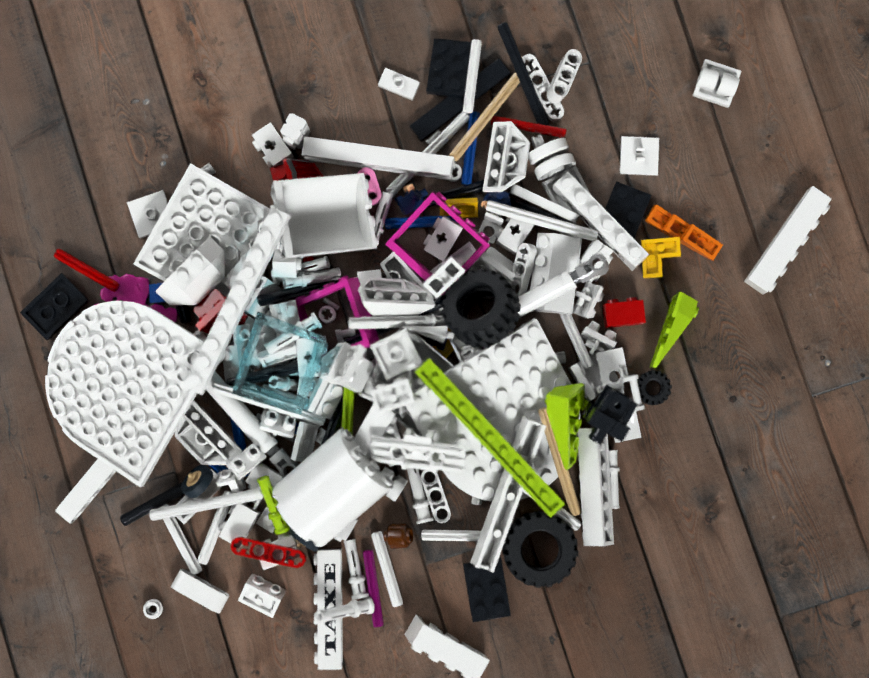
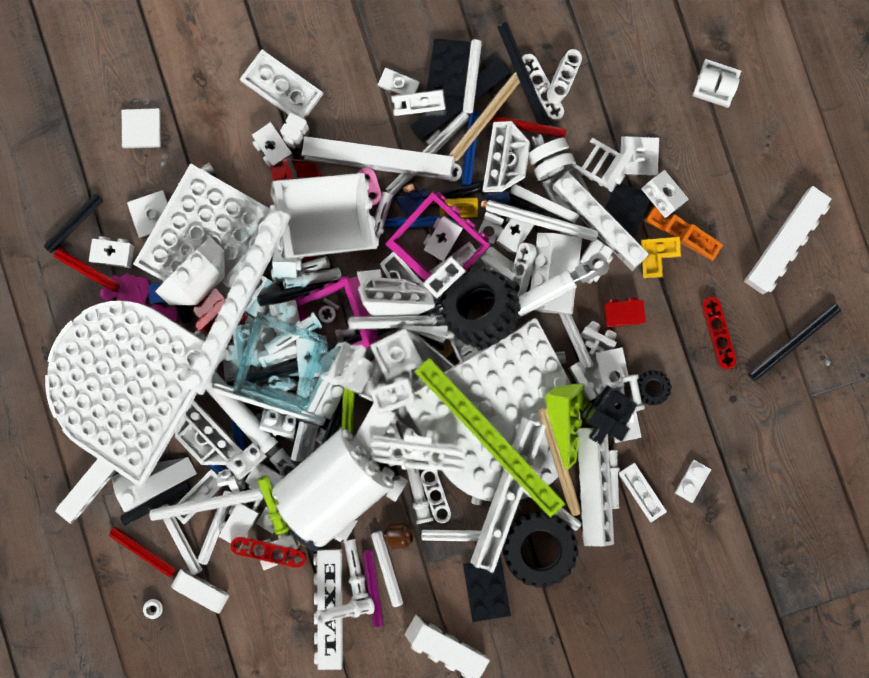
black plate [20,273,90,340] -> none
black wheel [181,465,213,498] -> none
white bracket [238,574,286,618] -> none
white hips [573,281,604,319] -> none
lime wedge [649,292,699,369] -> none
none -> black axle [44,194,103,253]
none -> white brick [89,236,135,268]
none -> red axle [109,527,176,577]
none -> white wedge [111,457,198,512]
none -> white tile [122,109,161,148]
none -> white plate [240,50,323,119]
none -> white plate [391,89,446,116]
none -> white plate [573,138,635,192]
none -> white plate [618,463,667,522]
none -> white brick [642,170,689,218]
none -> white plate [675,460,711,503]
none -> red beam [702,297,736,370]
none -> black axle [748,303,841,381]

